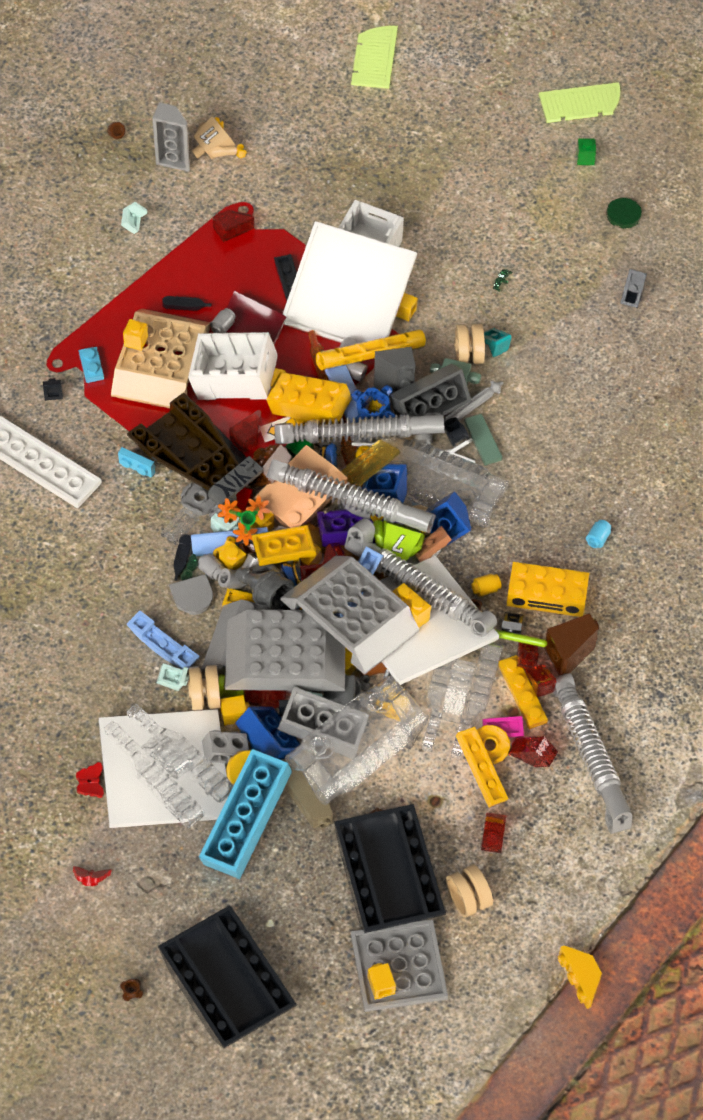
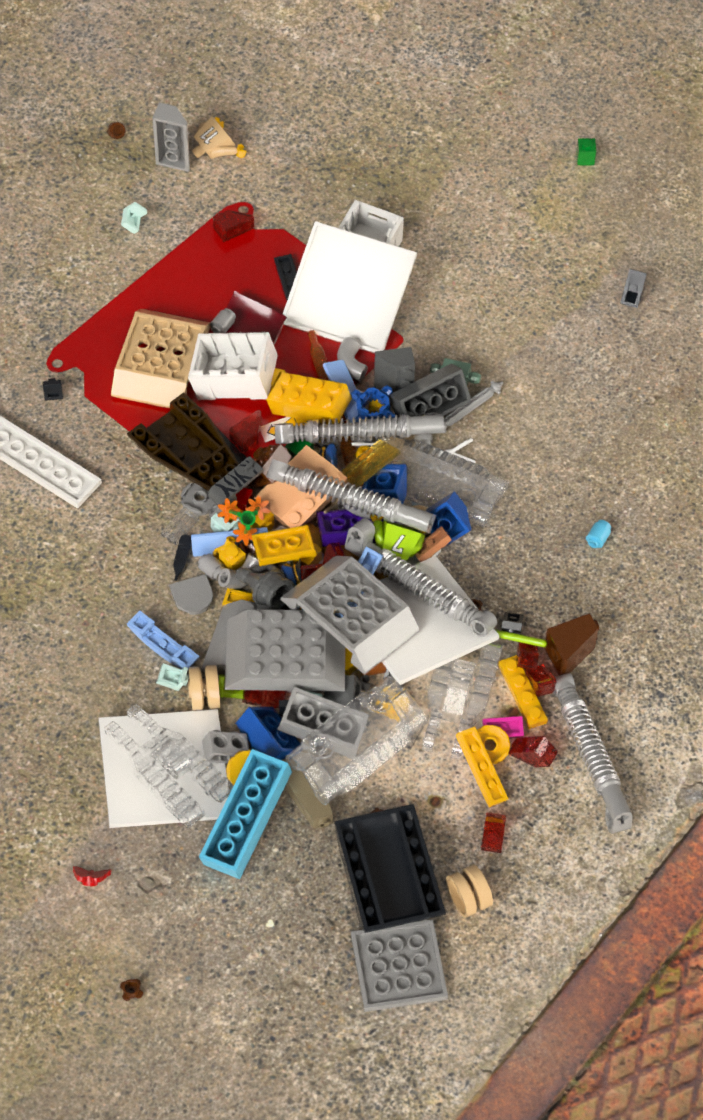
red animal [76,762,104,798] -> none
medium azure plate [79,347,104,383] -> none
medium azure plate [118,447,155,478] -> none
yellow brick [123,319,148,351] -> none
black slope [158,905,297,1049] -> none
black piece [162,296,212,311] -> none
clear green piece [181,554,198,581] -> none
yellow brick [220,695,250,726] -> none
yellow piece [316,329,426,370] -> none
yellowish green piece [351,26,398,89] -> none
yellow brick [367,963,396,1000] -> none
yellow brick [392,583,431,627] -> none
yellow brick [396,293,418,322] -> none
black piece [444,417,470,447] -> none
tan wheel [454,323,485,364] -> none
sand green tile [464,414,502,465] -> none
yellow brick [471,573,501,597] -> none
teal slope [484,328,512,357] -> none
clear green piece [493,269,513,292] -> none
yellow brick [506,562,589,617] -> none
yellowish green piece [539,82,620,123] -> none
yellow slope [558,945,602,1009] -> none
dark green tile [606,198,642,229] -> none

